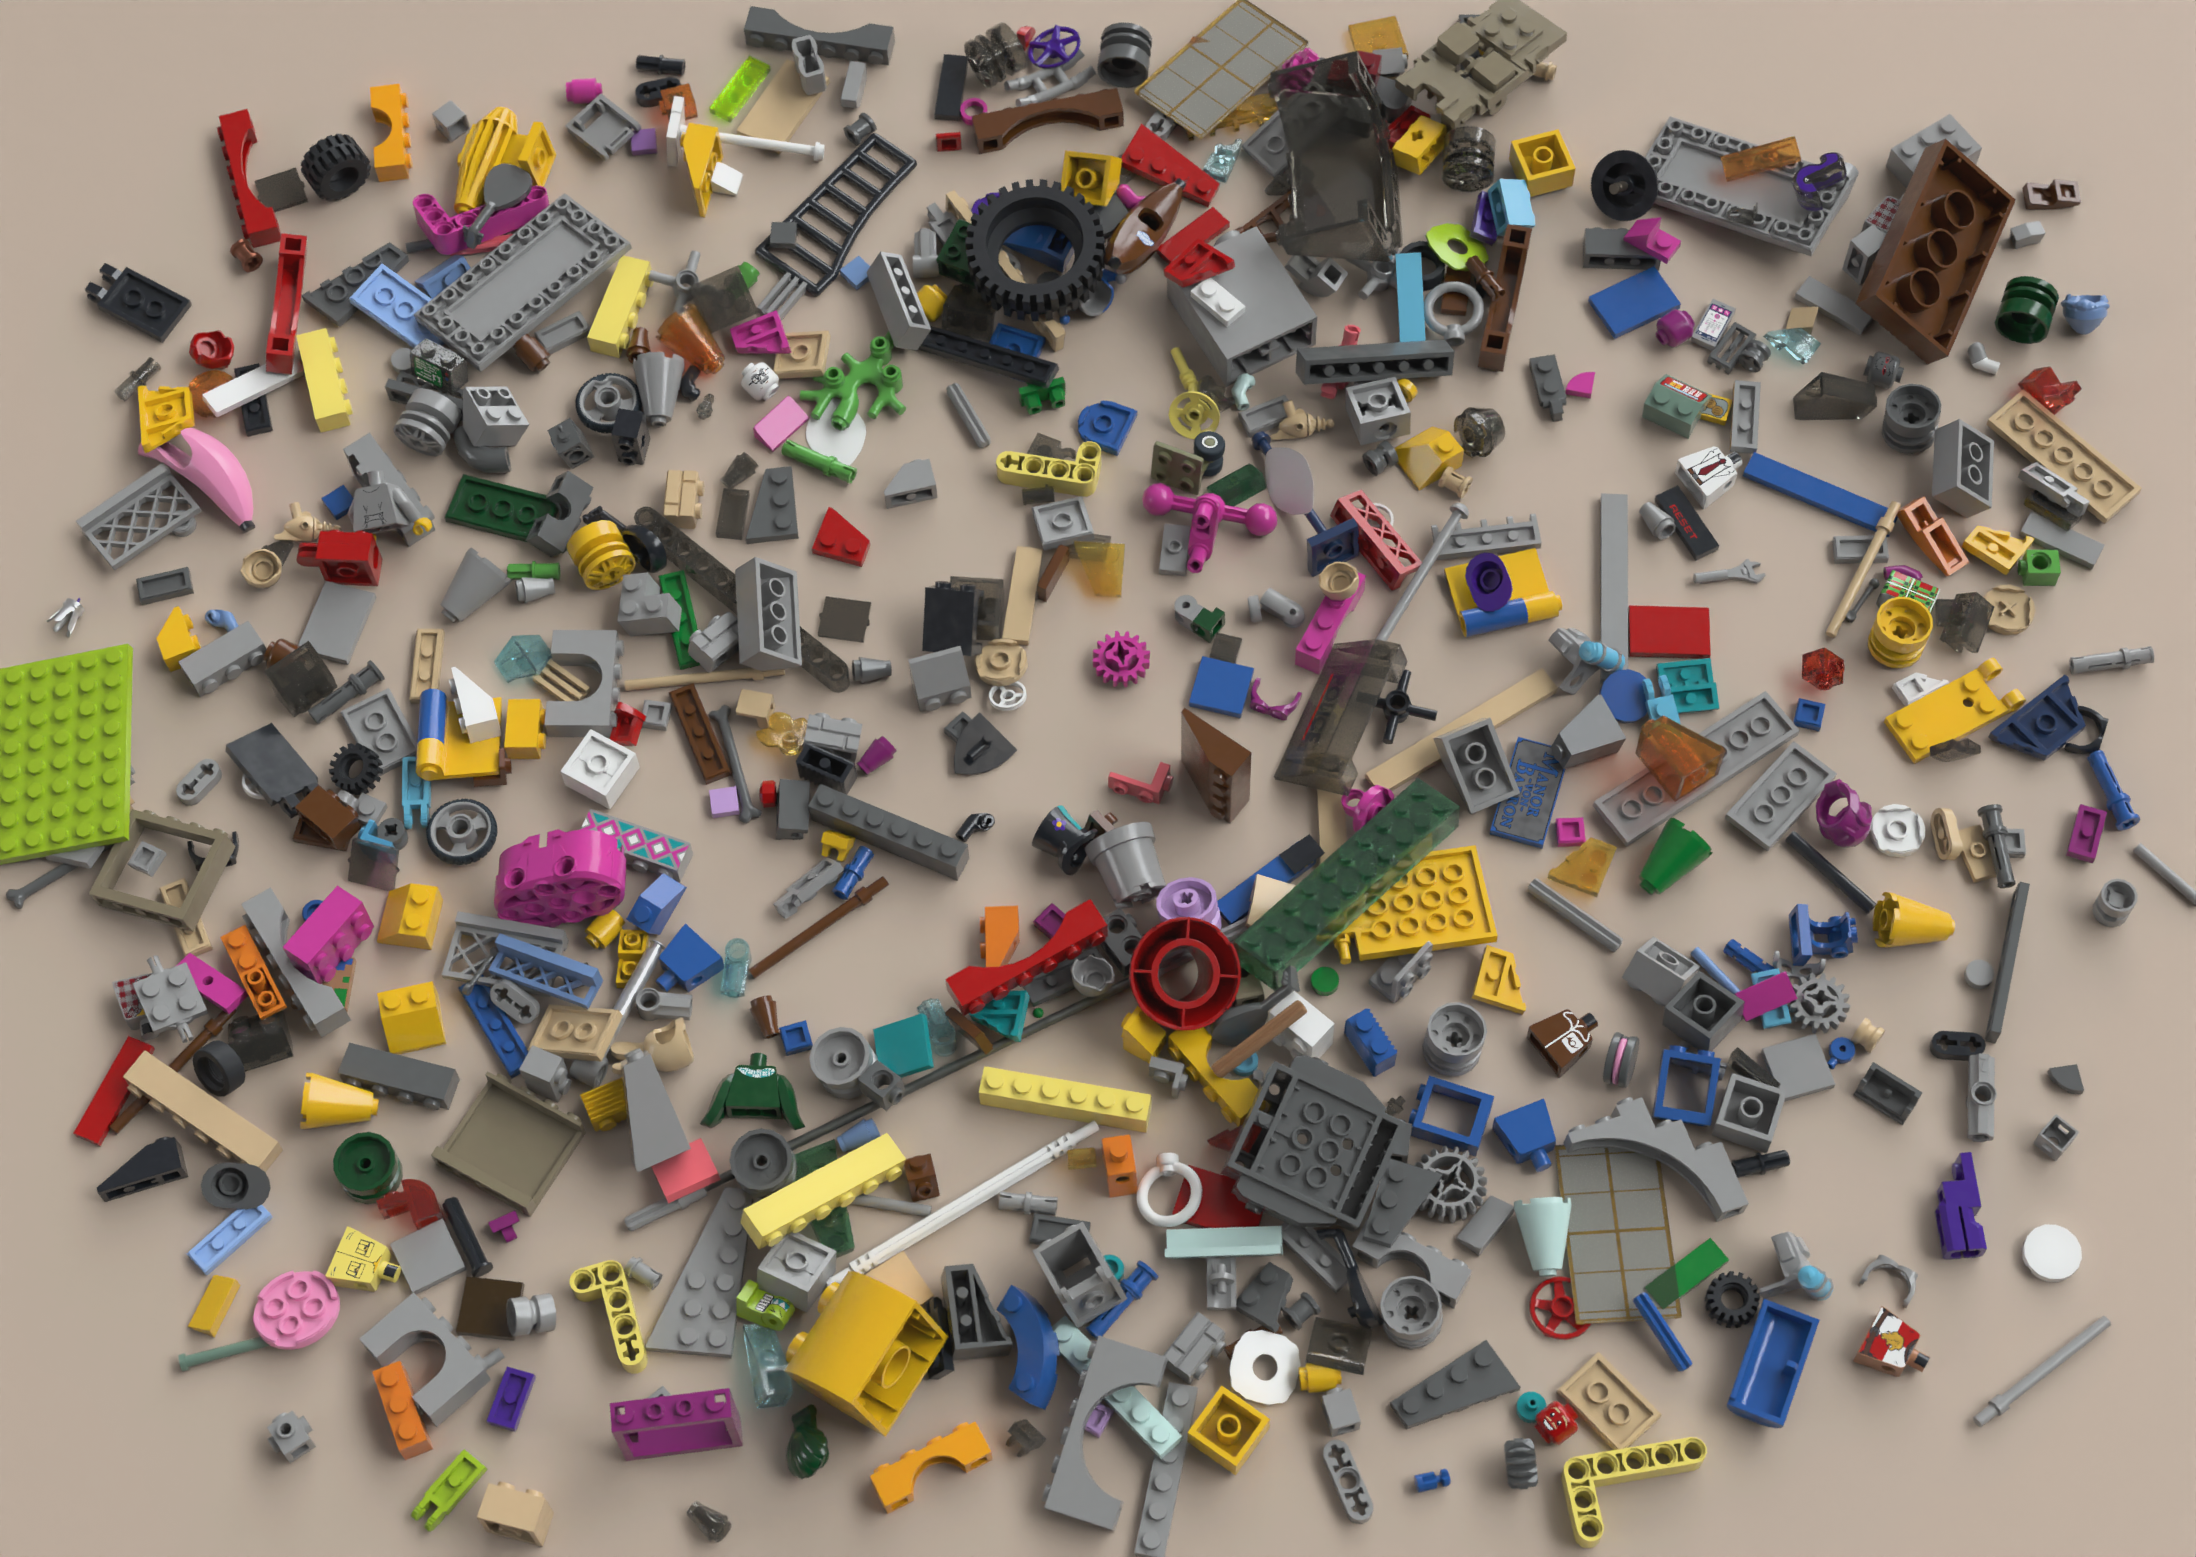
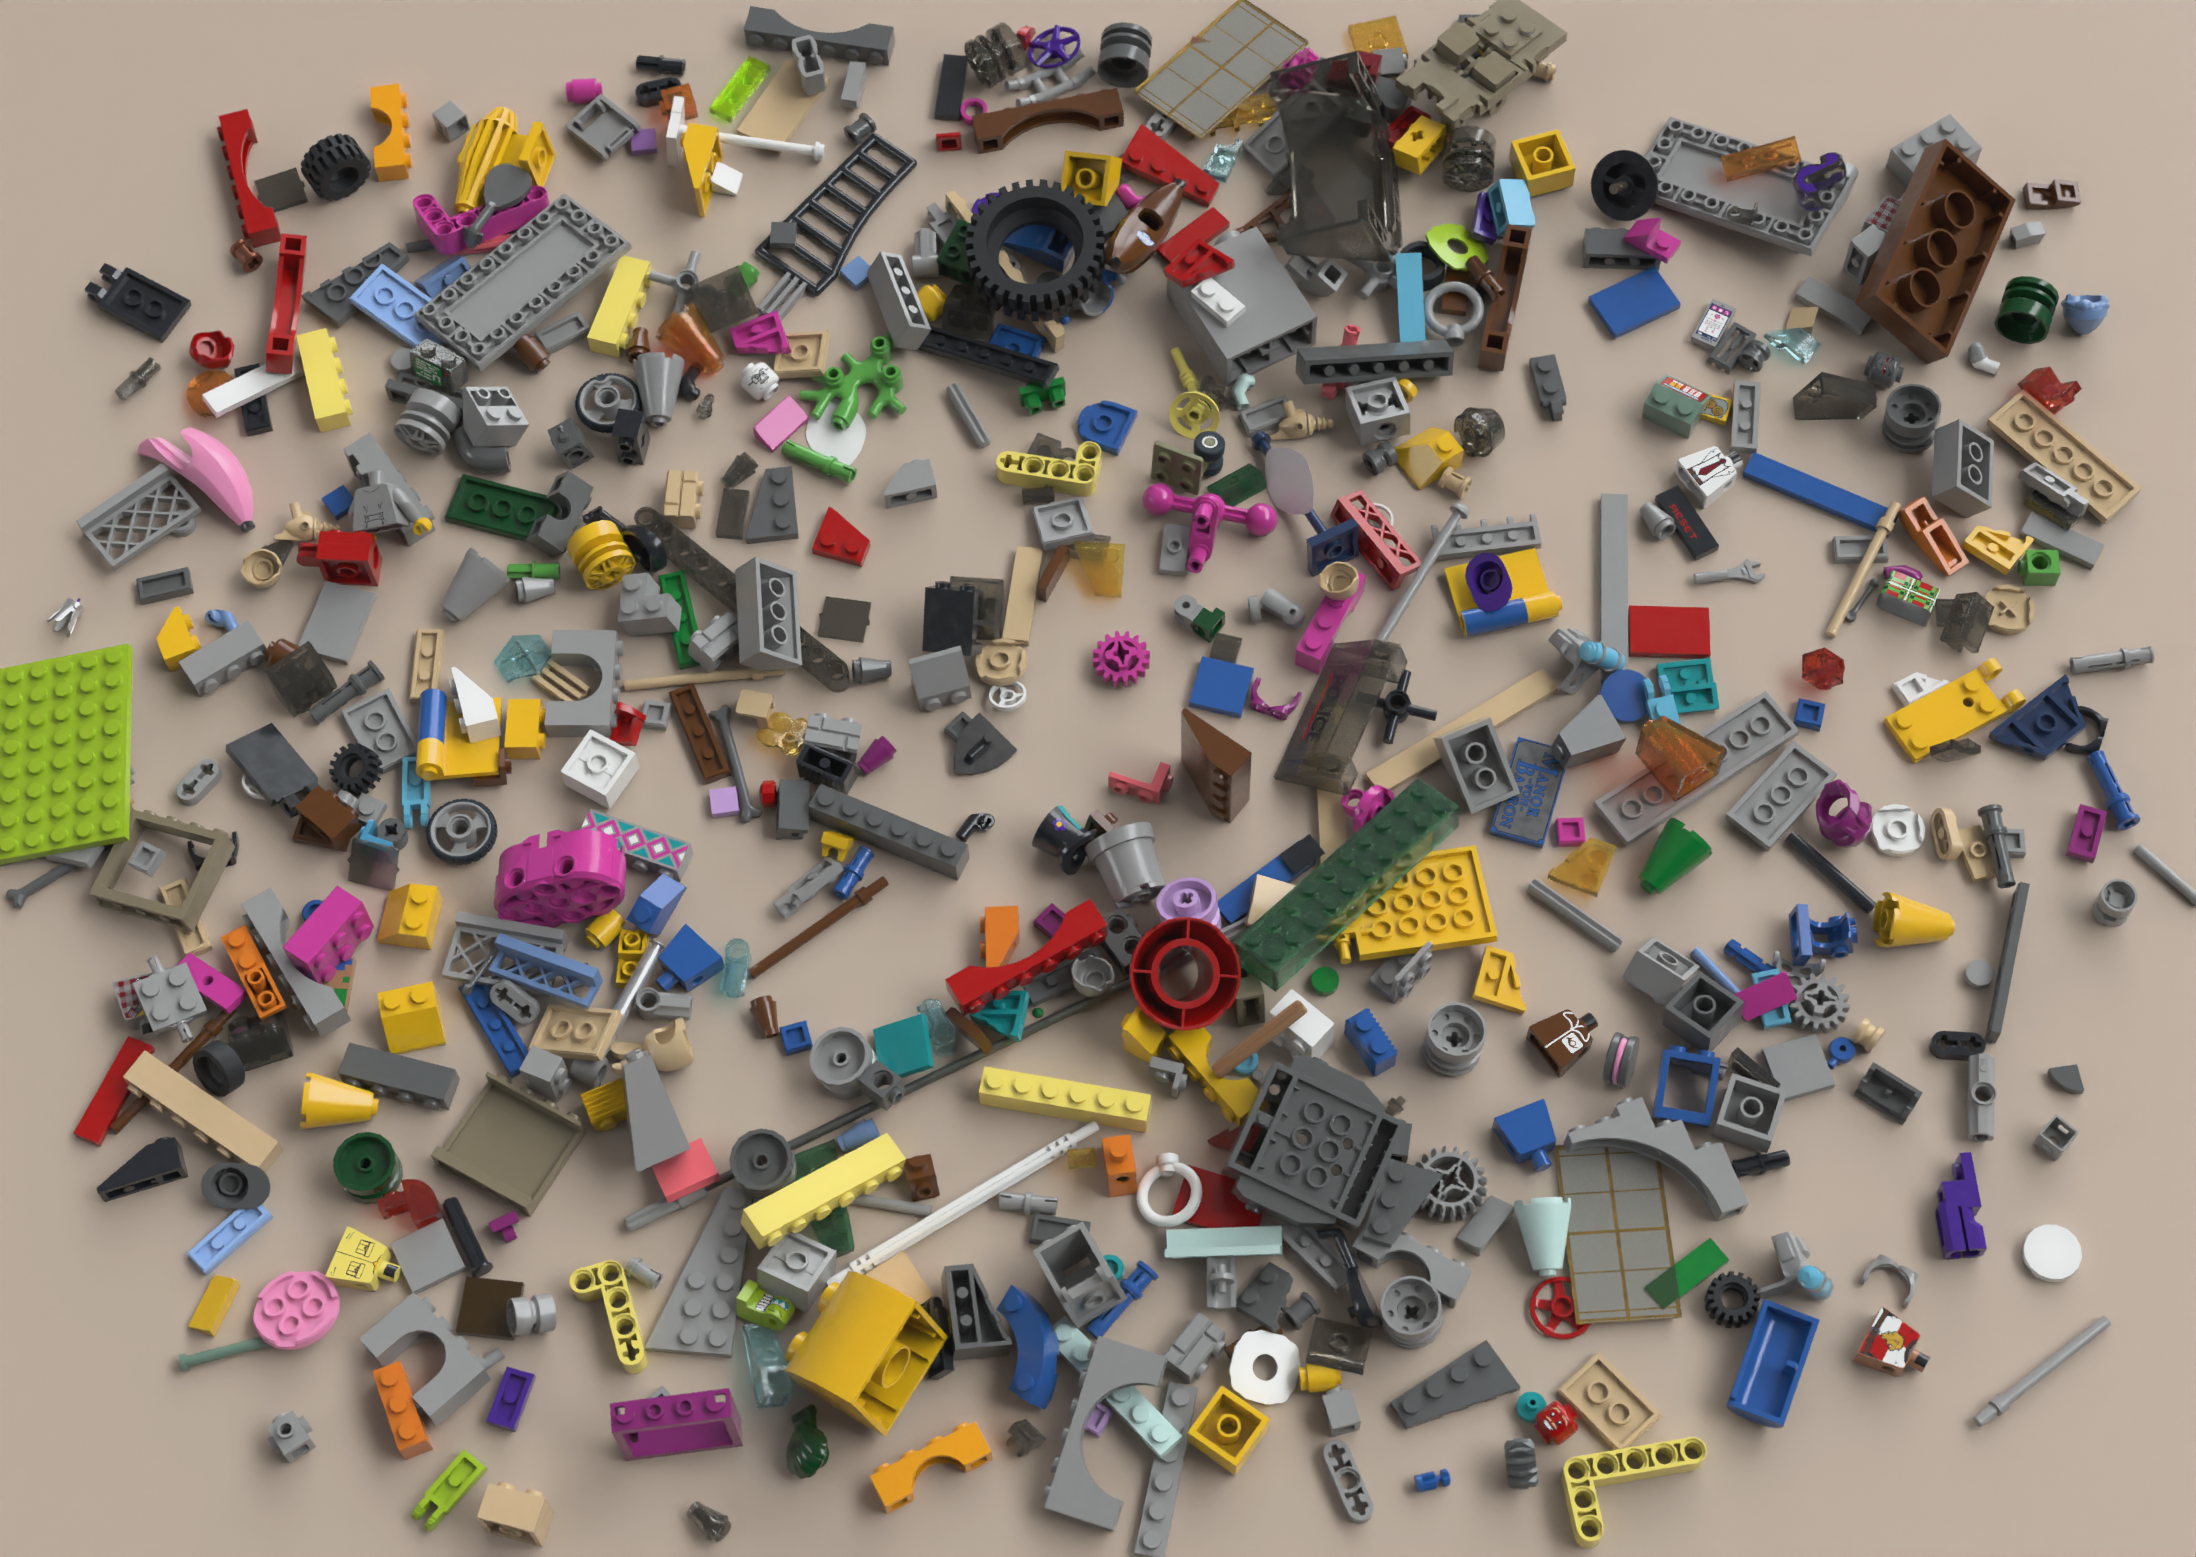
yellow wing [138,386,195,453] -> none
dark green torso [700,1053,805,1130] -> none
dark grey piece [1210,965,1300,1047] -> none
blue window [1408,1076,1494,1157] -> none
dark pink tile [1565,372,1595,399] -> none
blue axle [1633,1292,1692,1372] -> none
magenta head [1655,309,1695,348] -> none
yellow wheel [1868,597,1933,668] -> none

